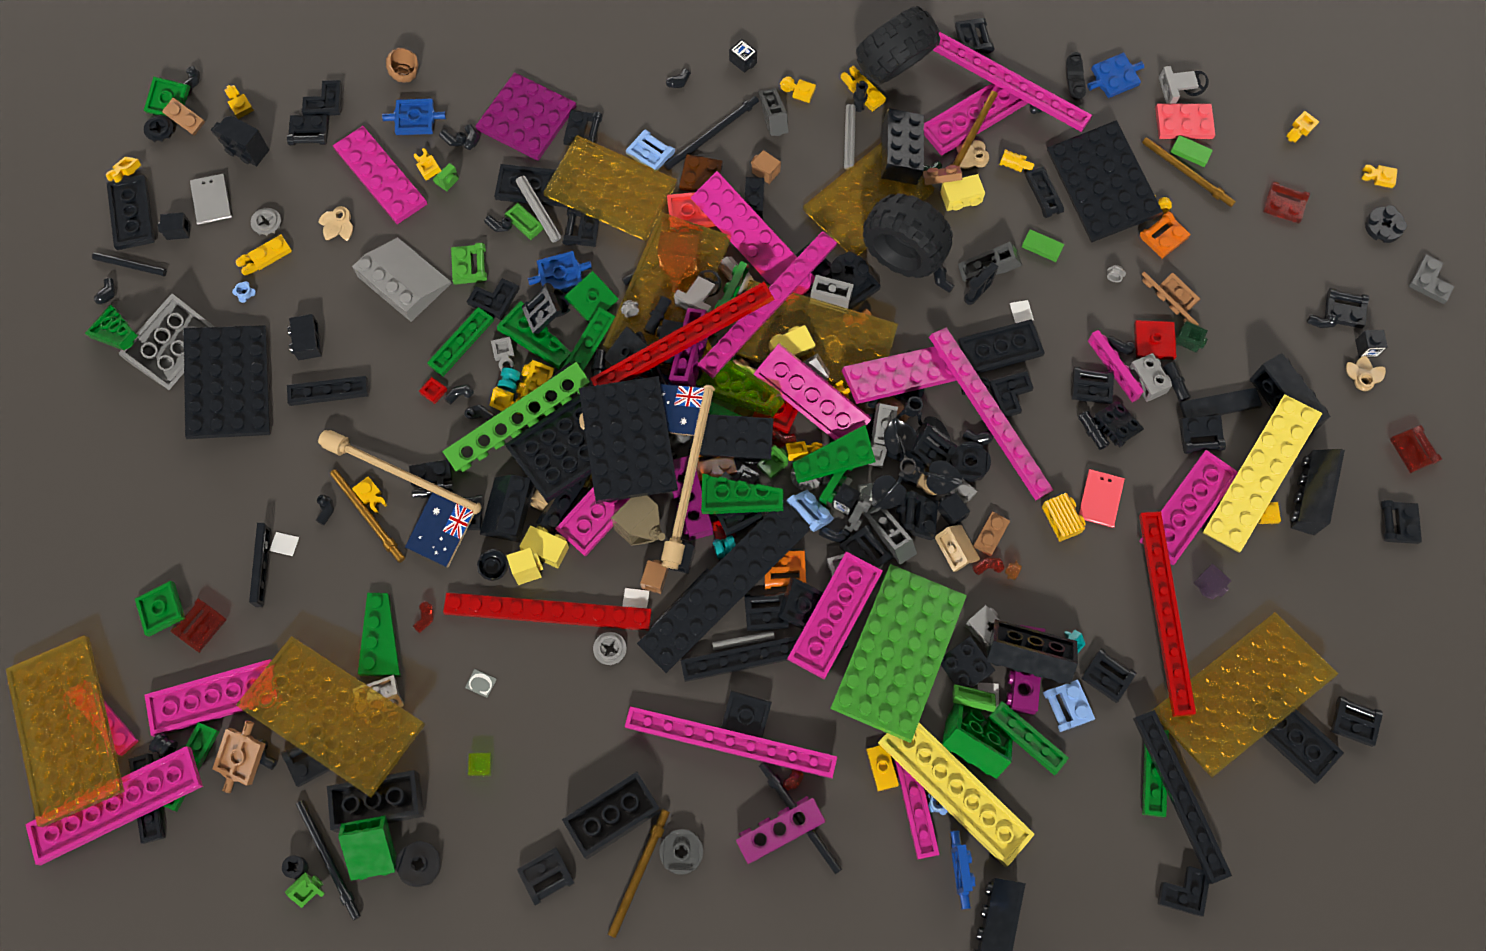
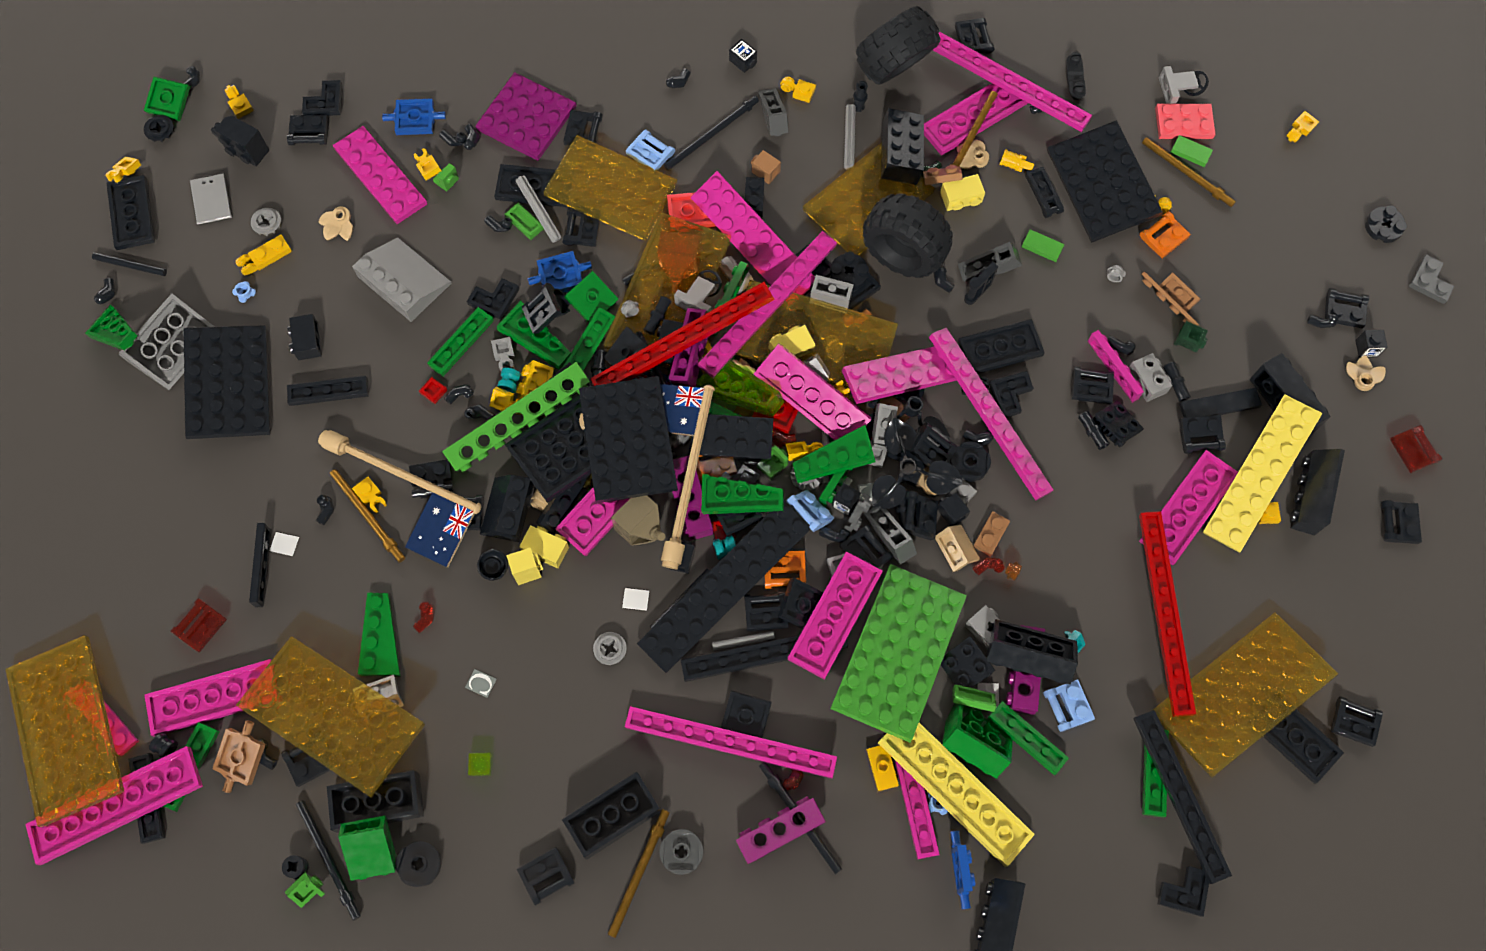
green plate [135,581,185,637] -> none
black brick [158,212,190,240] -> none
medium nougat plate [162,98,205,136] -> none
medium nougat hair [386,47,418,83] -> none
red plate [443,593,652,631] -> none
bright green plate [451,243,487,284] -> none
medium nougat brick [640,560,668,594] -> none
reddish brown plate [679,154,723,192] -> none
yellow hinge [840,66,886,112] -> none
white sticker [1010,300,1034,323] -> none
yellow brick [1042,493,1085,542] -> none
coral container [1078,469,1125,528] -> none
black plate [1081,648,1137,703] -> none
blue plate [1087,53,1144,98] -> none
red plate [1134,320,1177,360] -> none
clear purple brick [1194,564,1231,600] -> none
clear red plate [1263,181,1310,223] -> none
yellow plate [1362,165,1397,188] -> none

